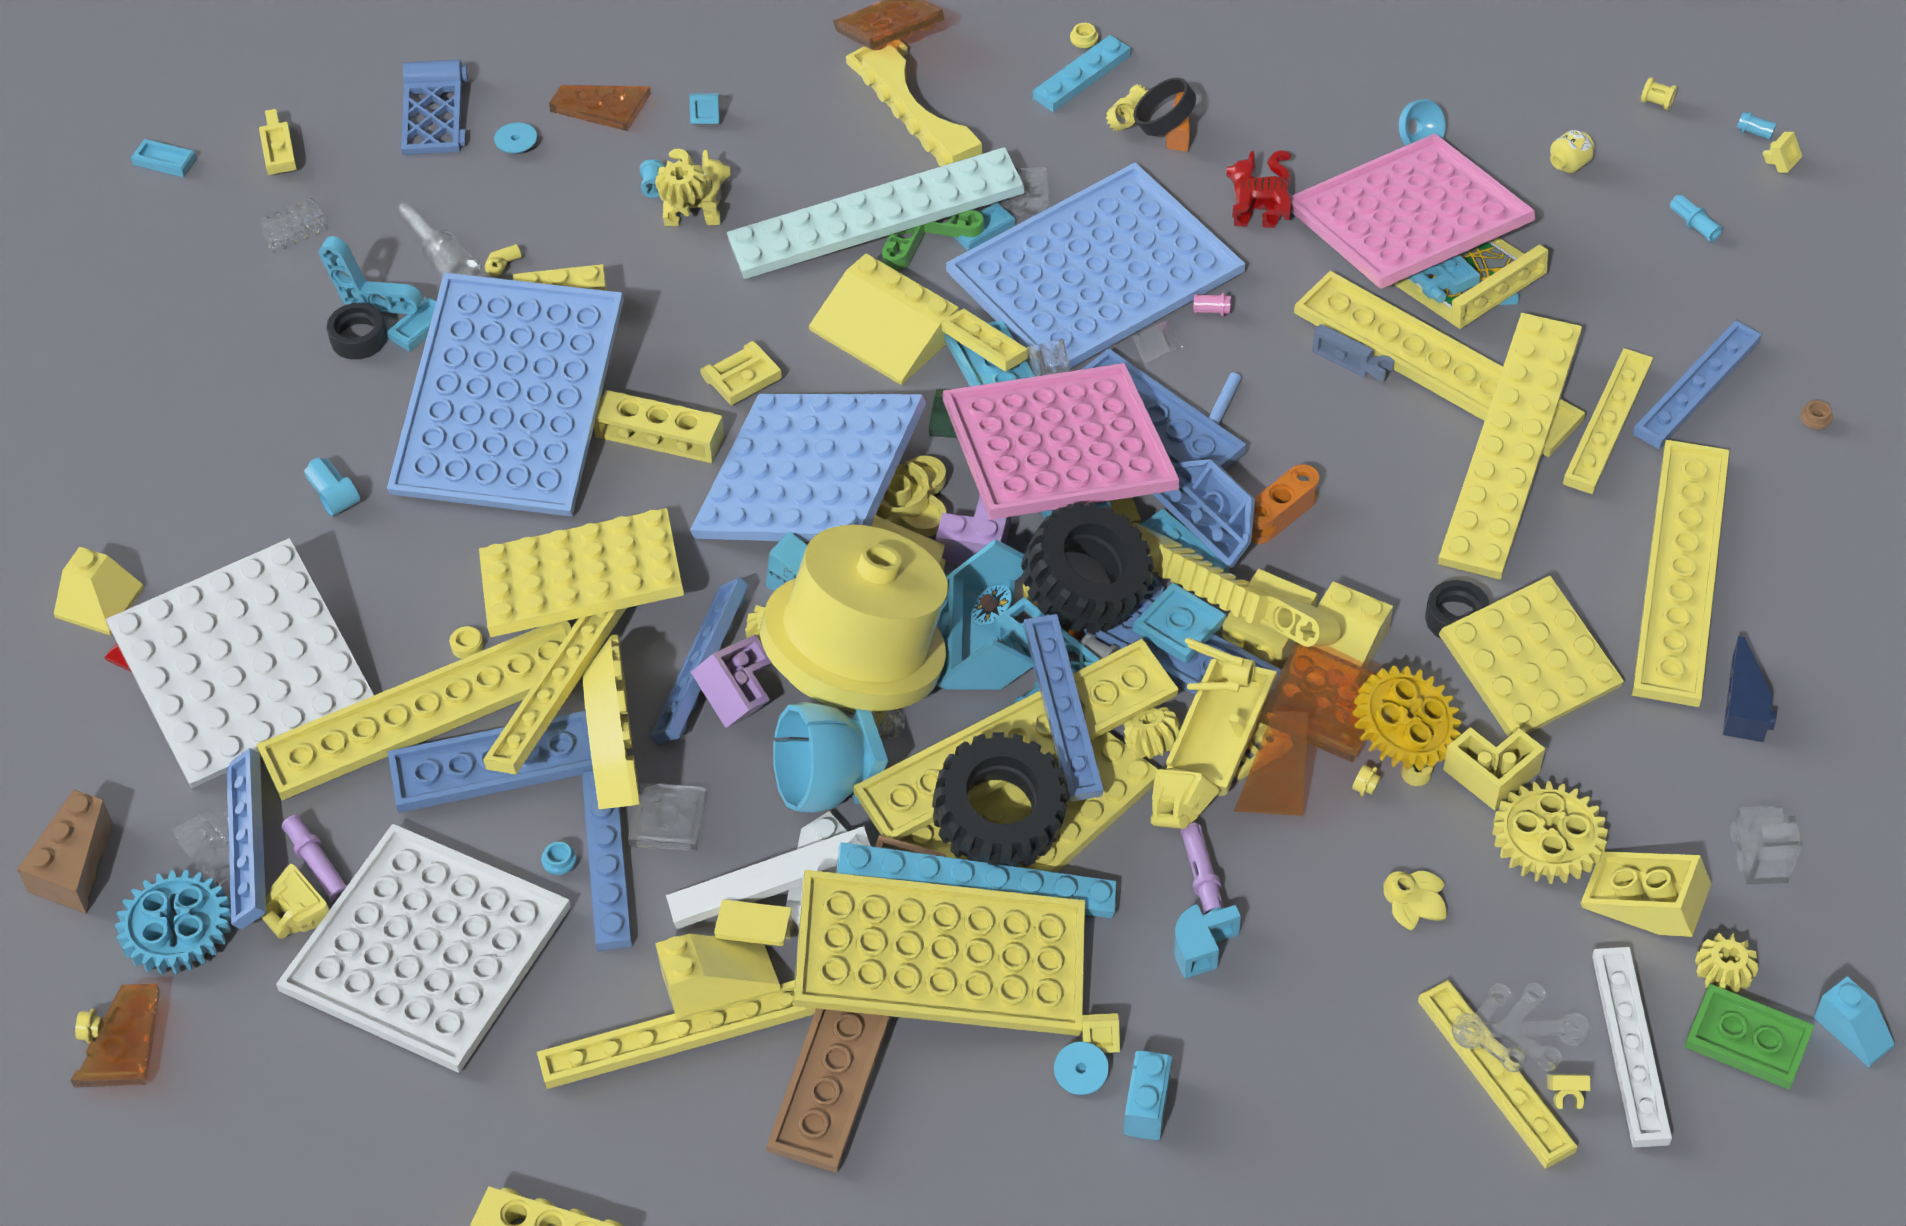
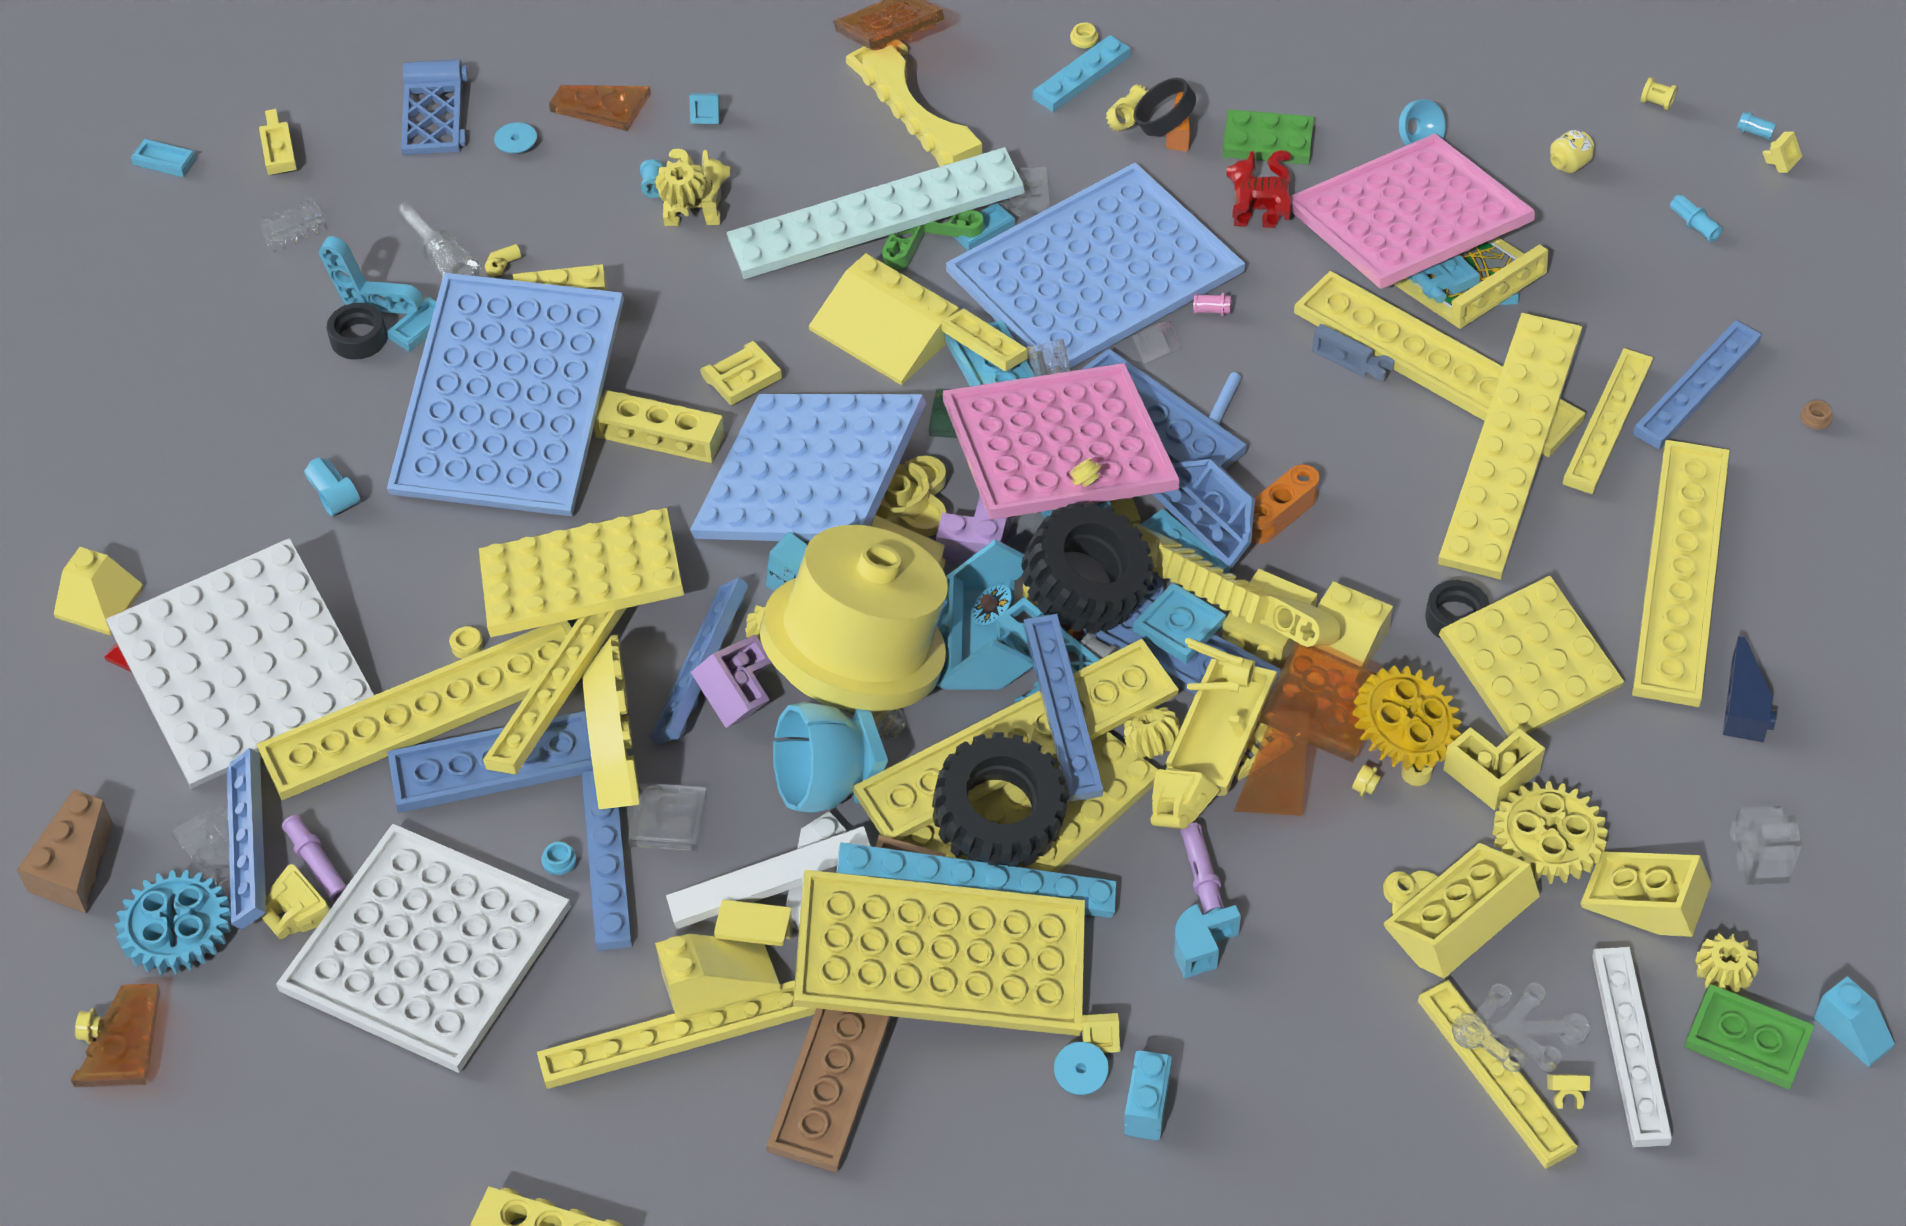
none -> light yellow plate [1070,458,1101,487]
none -> bright green plate [1222,109,1314,165]
none -> light yellow slope [1384,843,1540,978]

